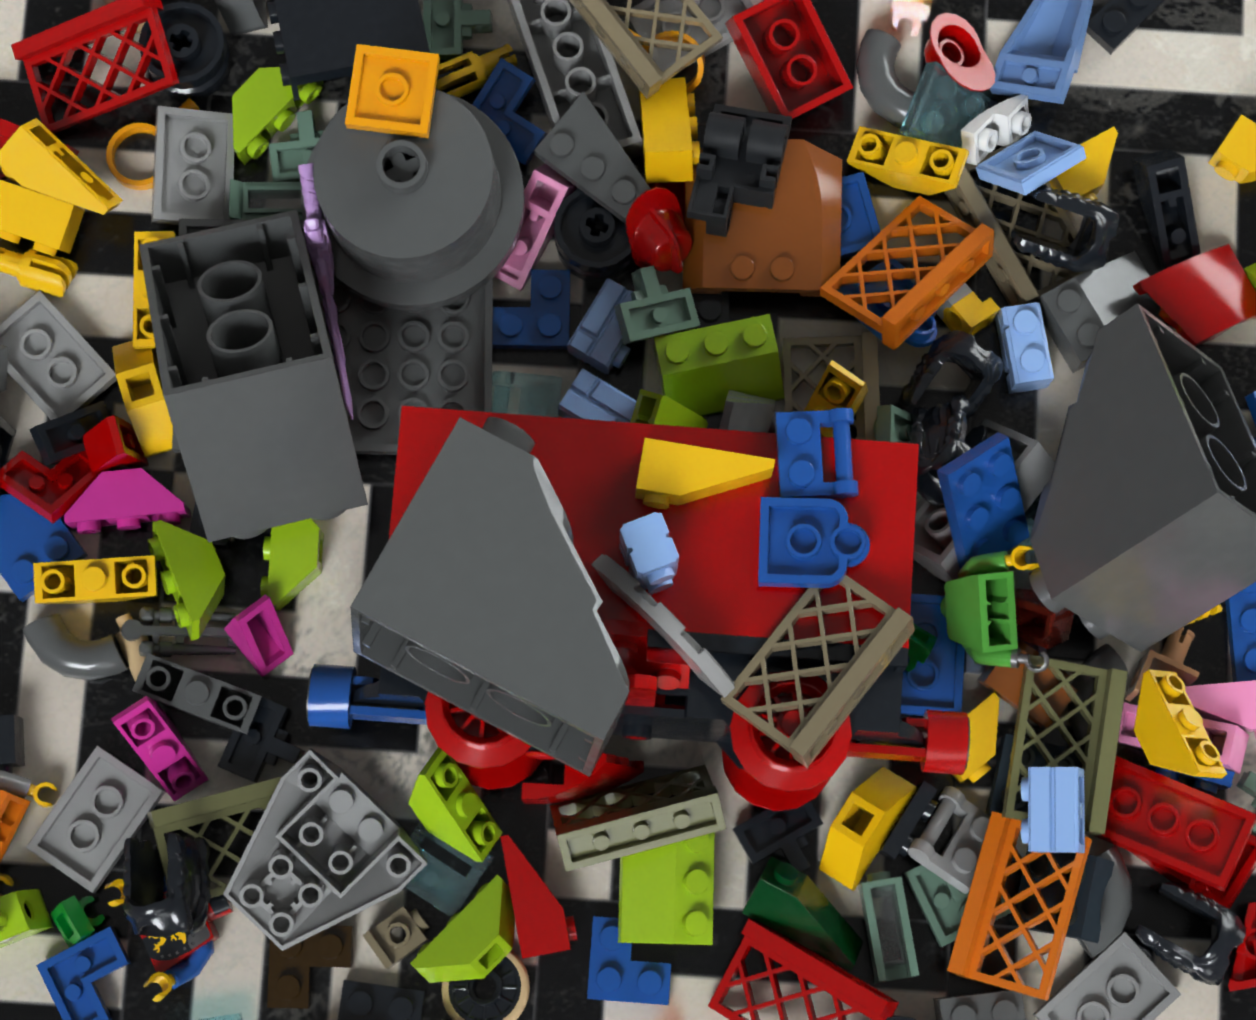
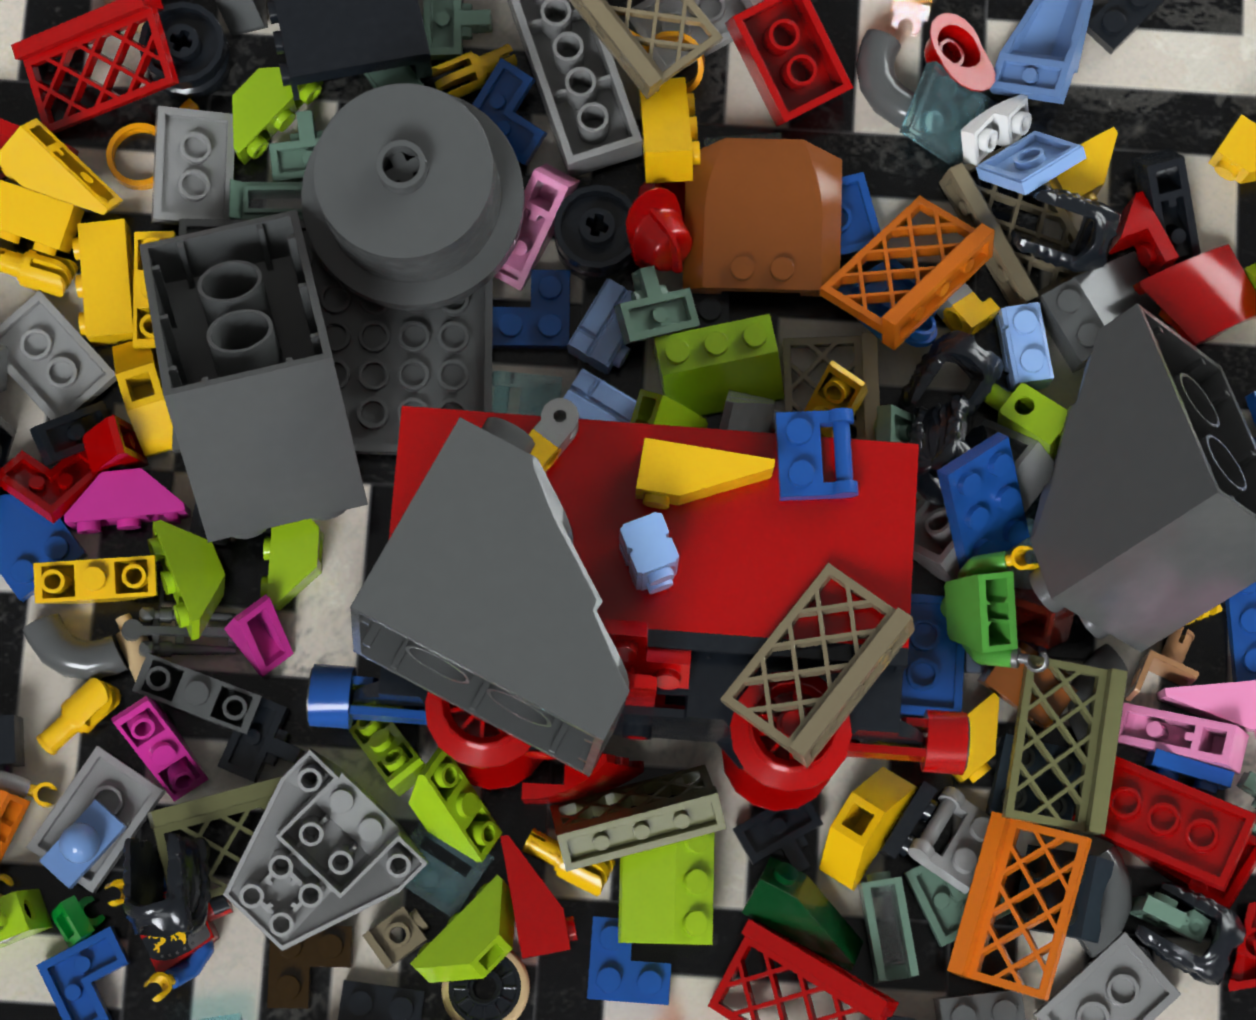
lavender sword [298,163,353,420] -> none
light orange plate [345,44,440,139] -> none
dark grey wing [534,91,650,224] -> none
light grey tile [591,554,735,698] -> none
black plate [687,104,792,237] -> none
blue plate [758,497,870,588] -> none
yellow slope [847,126,969,196] -> none
green tile [905,624,937,672] -> none
light blue brick [1021,767,1085,853] -> none
yellow slope [1134,669,1227,779] -> none
none -> yellow arm [36,678,121,756]
none -> medium blue tile [39,799,127,889]
none -> yellow brick [72,219,134,347]
none -> lime slope [348,720,426,797]
none -> yellow arm [522,828,615,897]
none -> light grey leg [528,398,579,473]
none -> lime torso [984,382,1068,461]
none -> red slope [1108,191,1179,276]
none -> sand green hinge [1130,892,1211,943]

